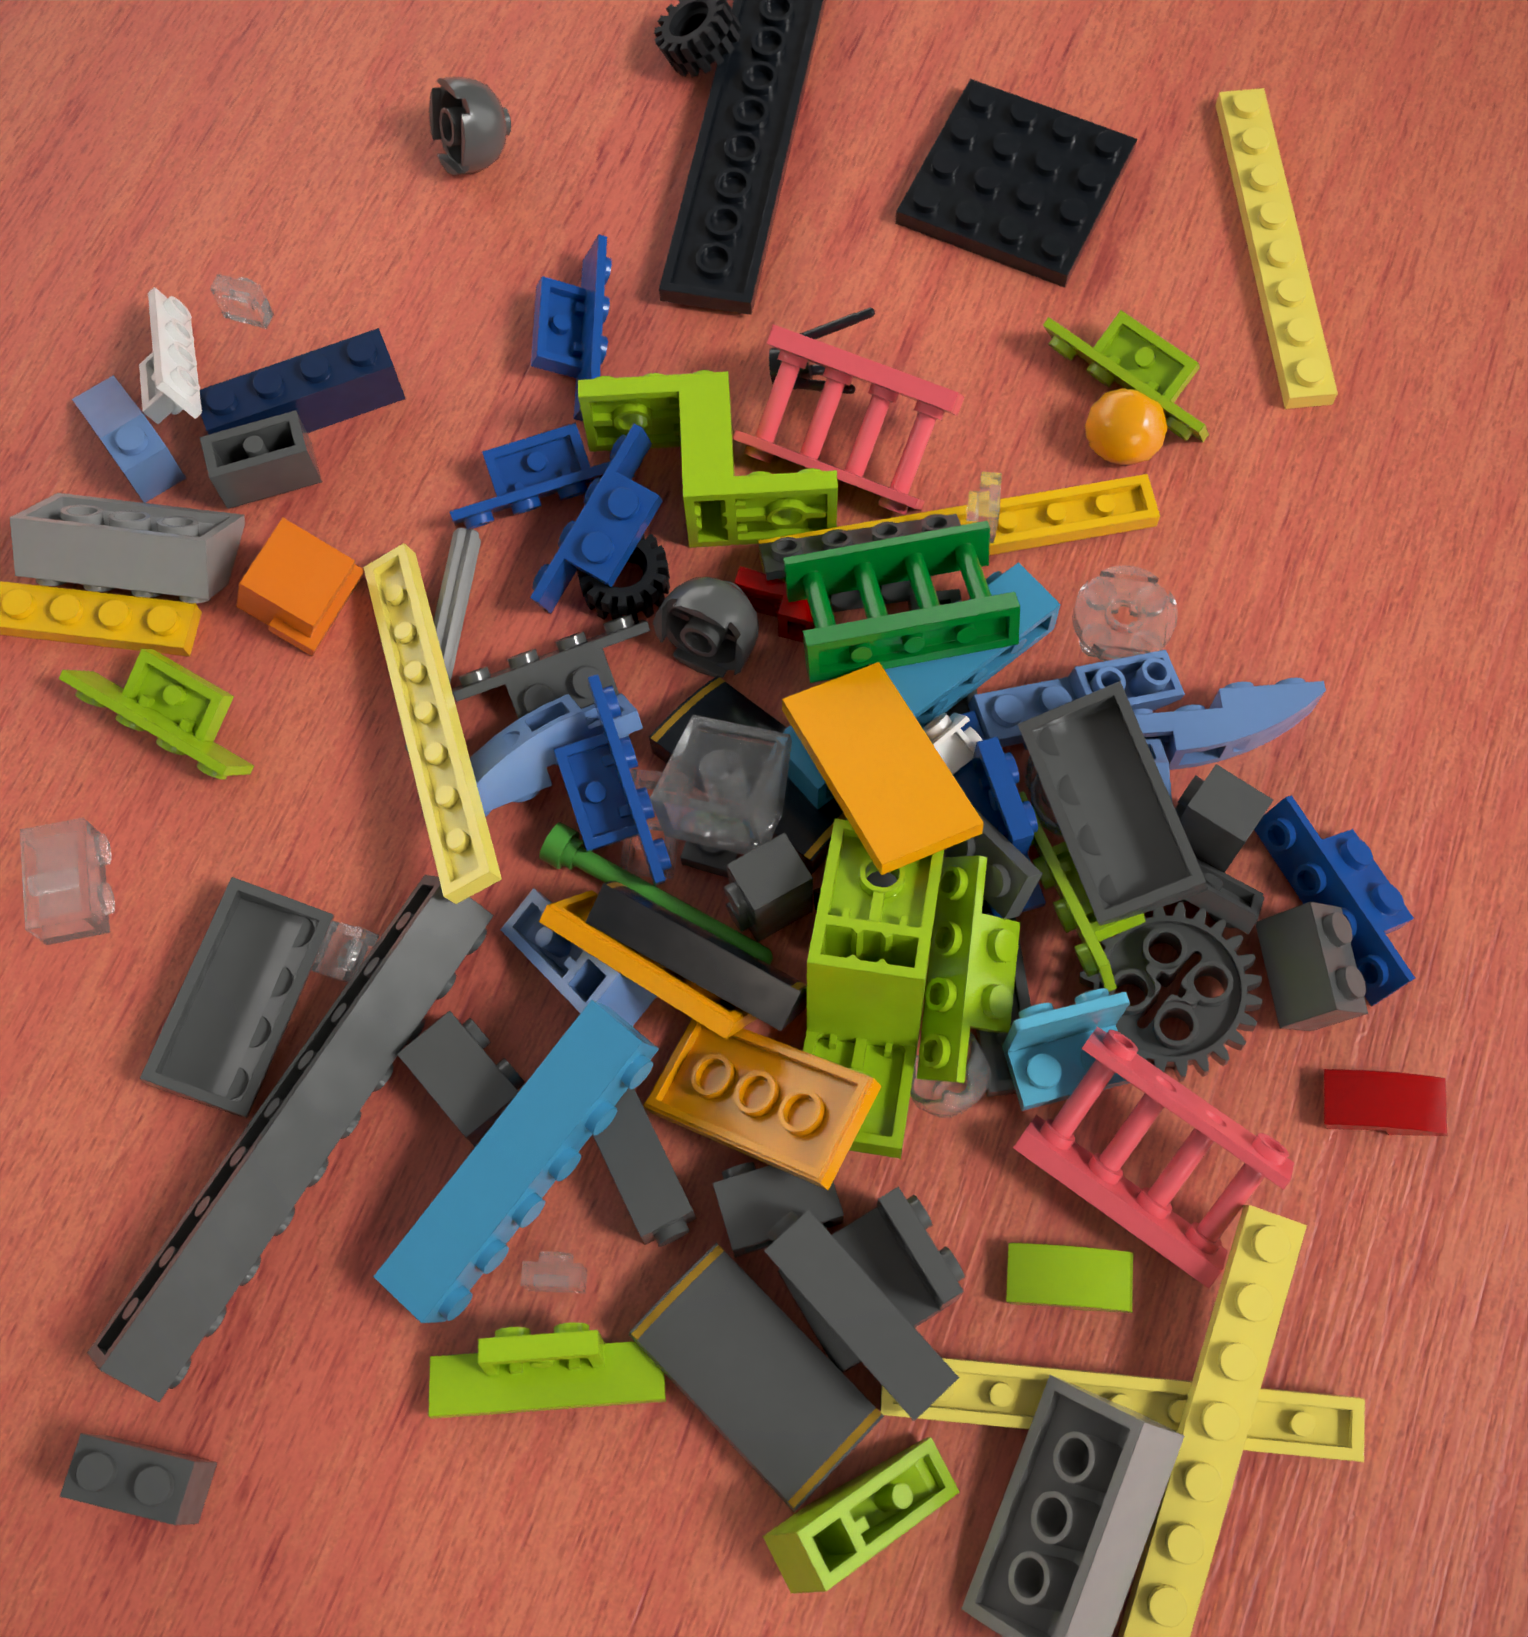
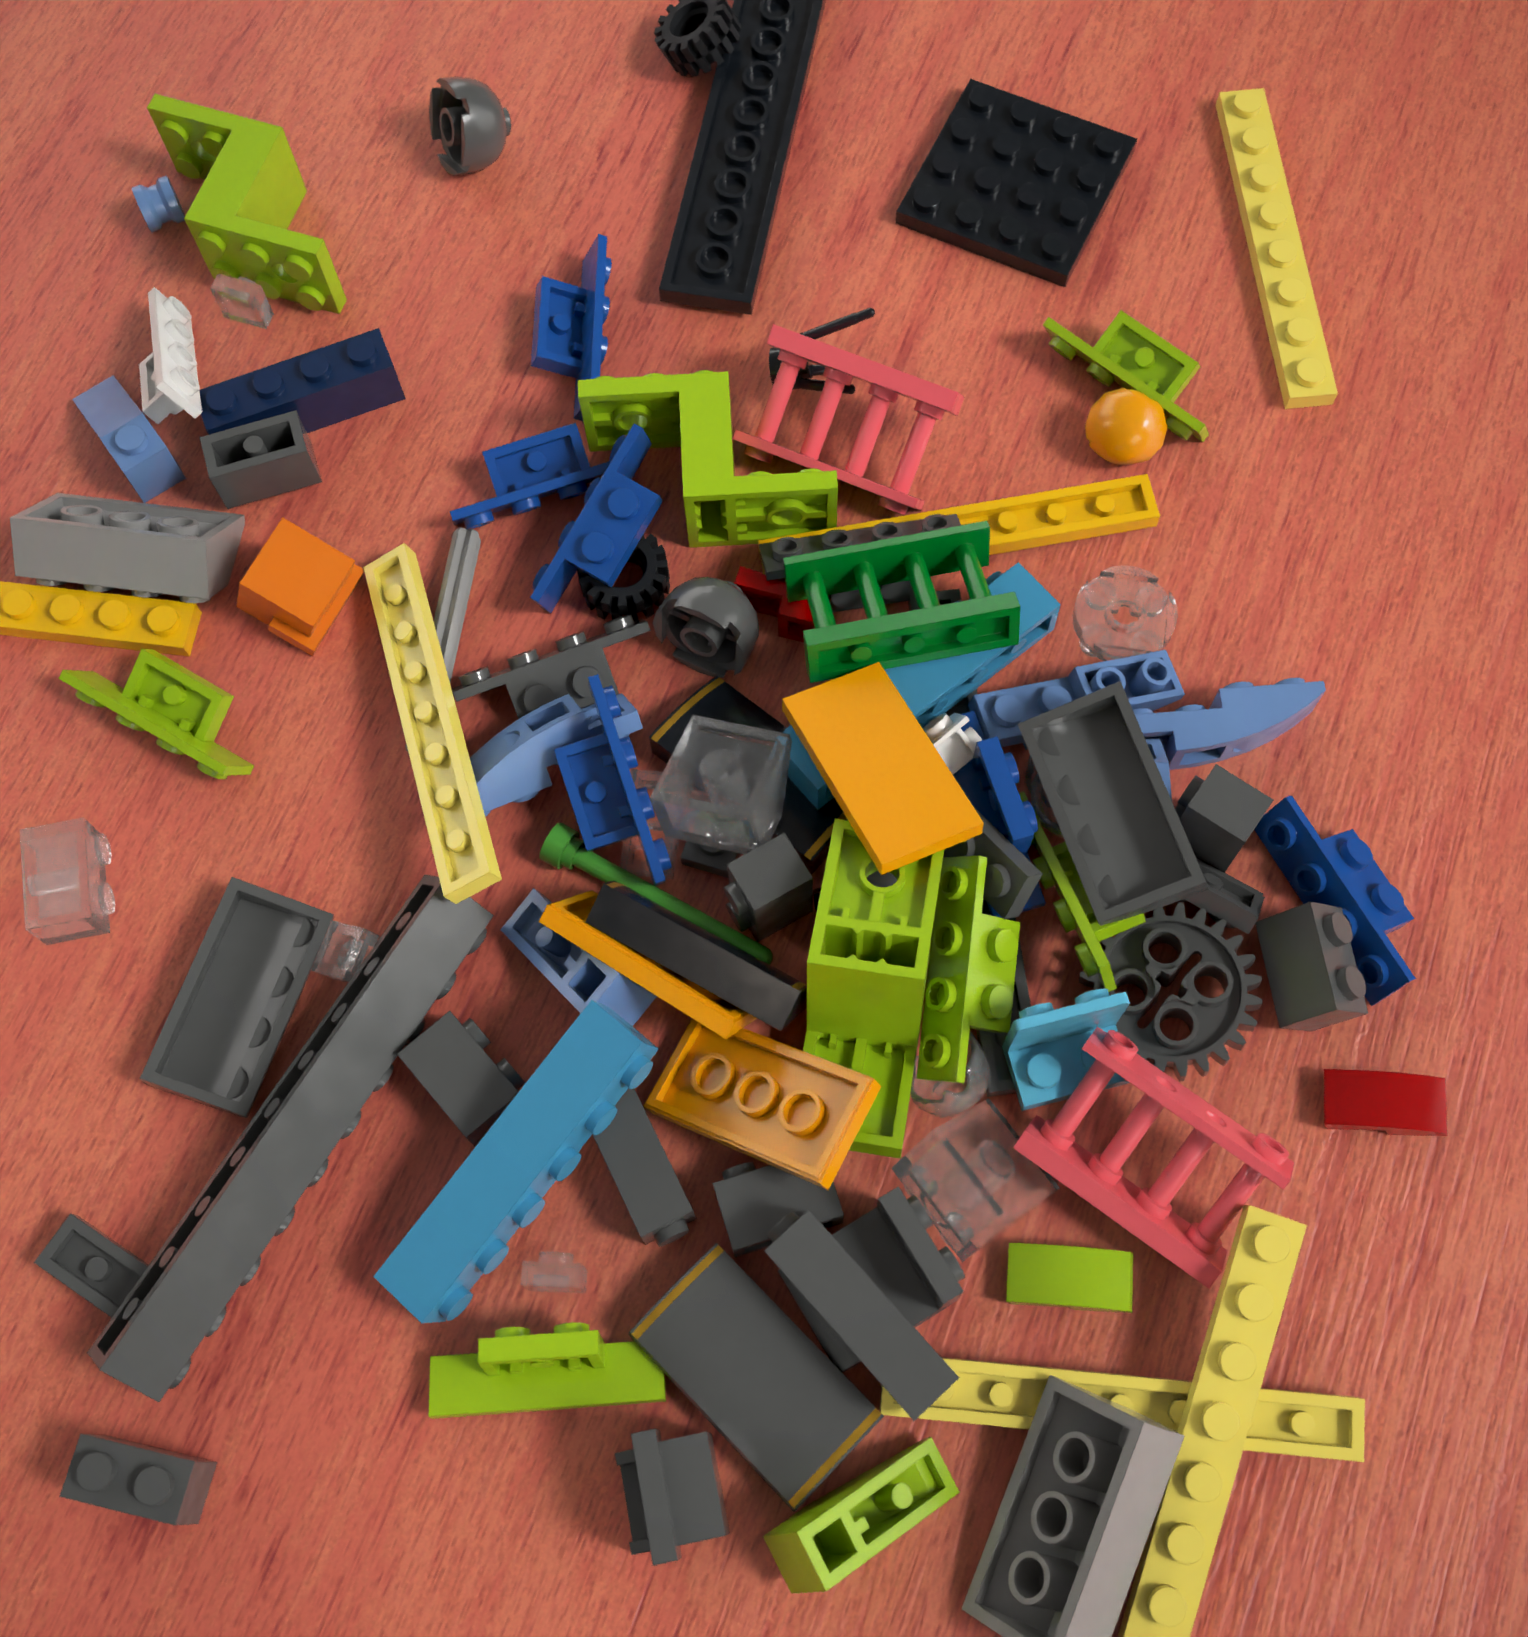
clear plate [966,472,1002,543] -> none
none -> dark grey plate [34,1213,149,1318]
none -> medium blue wheel [132,175,185,233]
none -> lime bracket [147,94,347,314]
none -> dark grey plate [615,1429,730,1566]
none -> clear slope [891,1098,1060,1262]

